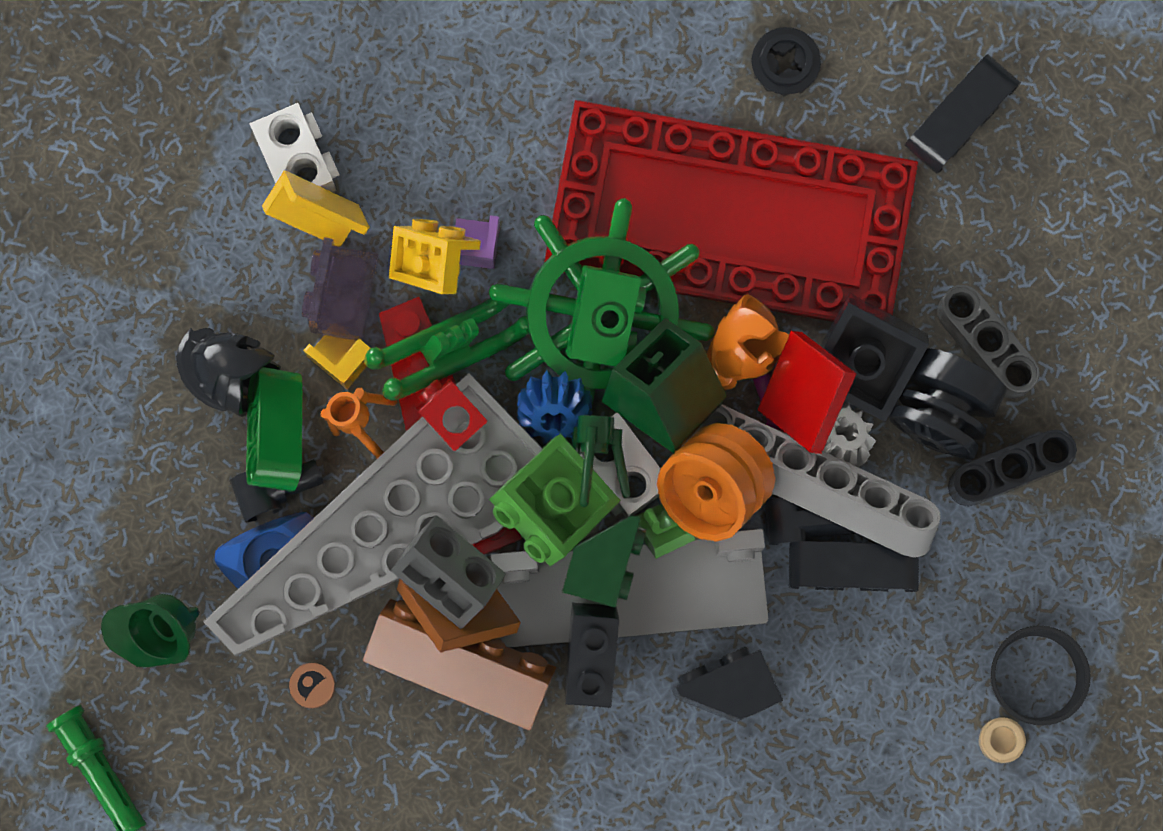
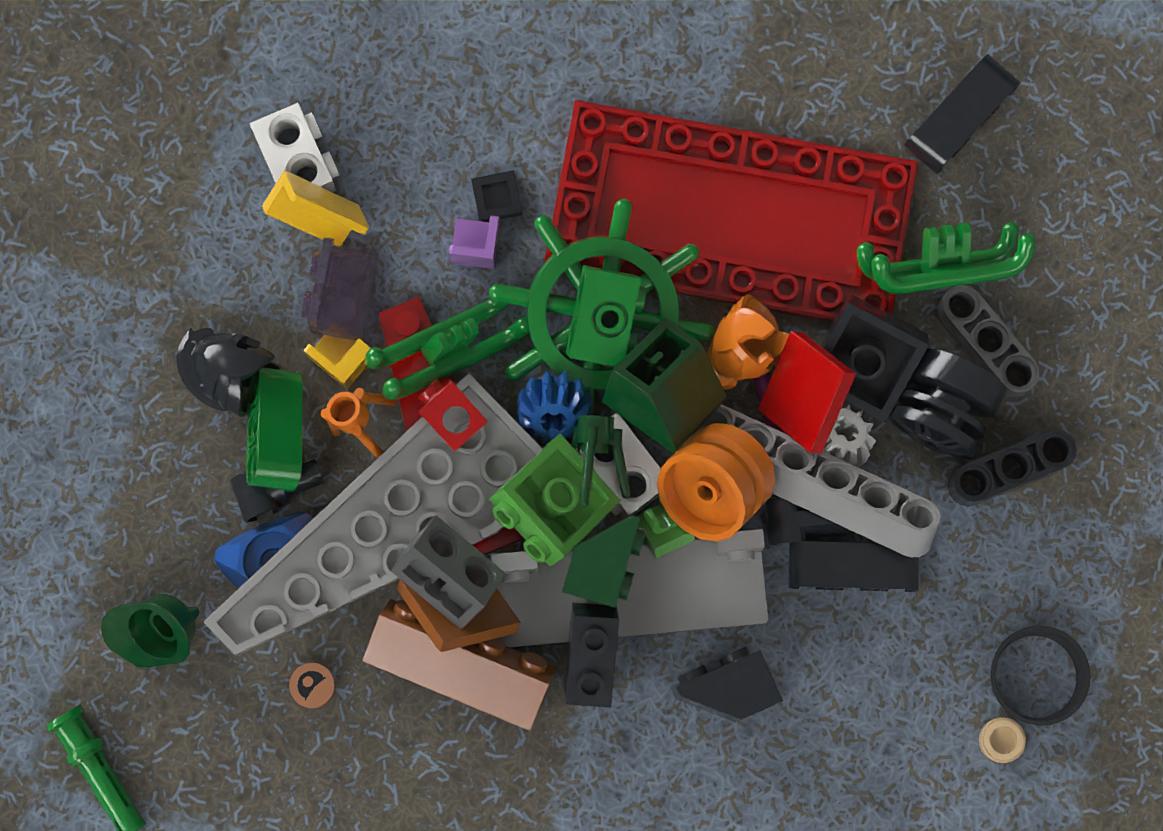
yellow bracket [389,219,481,294] -> none
black gear [751,27,821,97] -> none
none -> black tile [471,170,523,222]
none -> green piece [857,222,1036,294]

